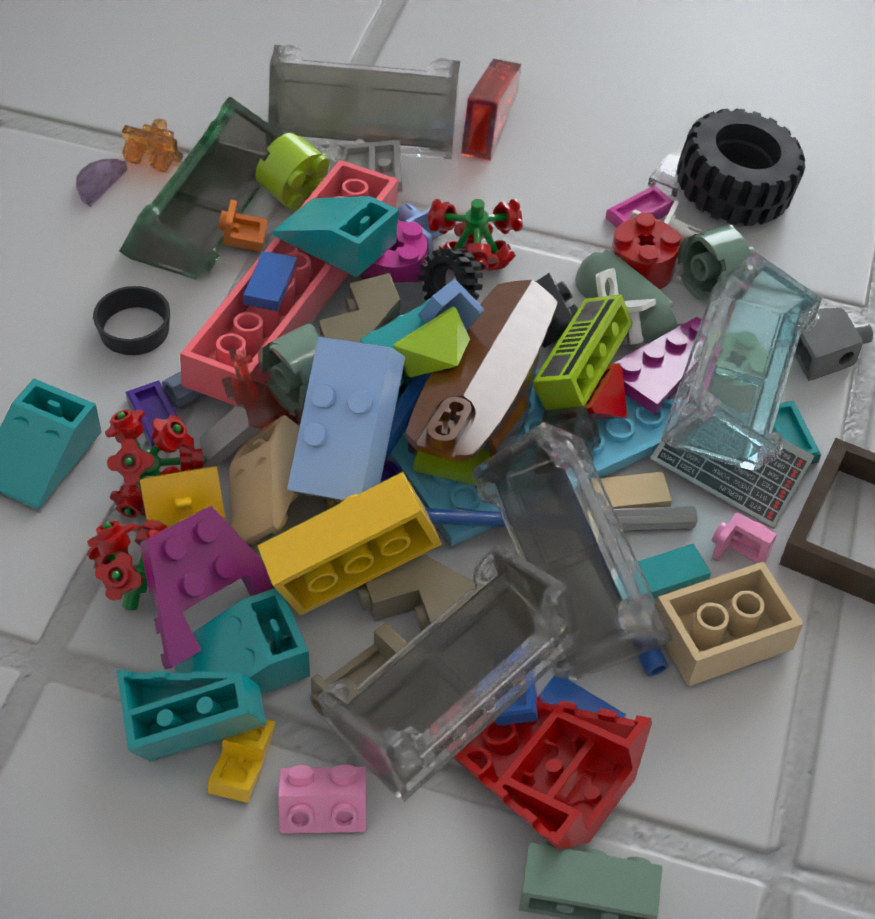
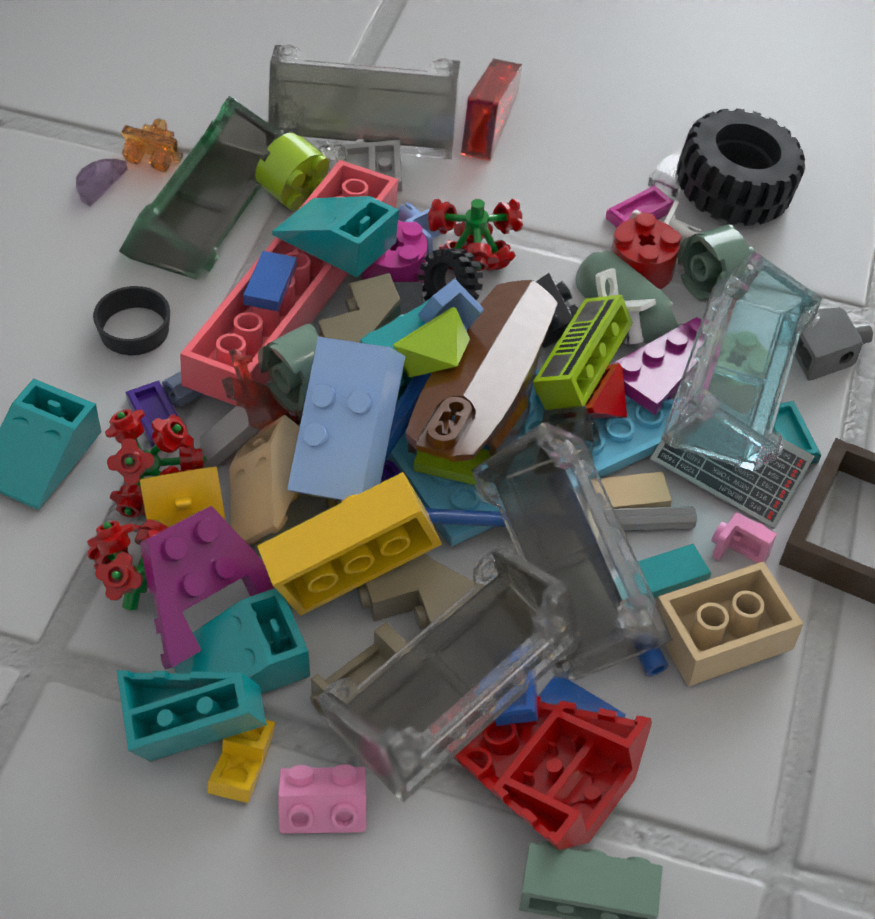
orange bracket [218,200,268,252] -> none

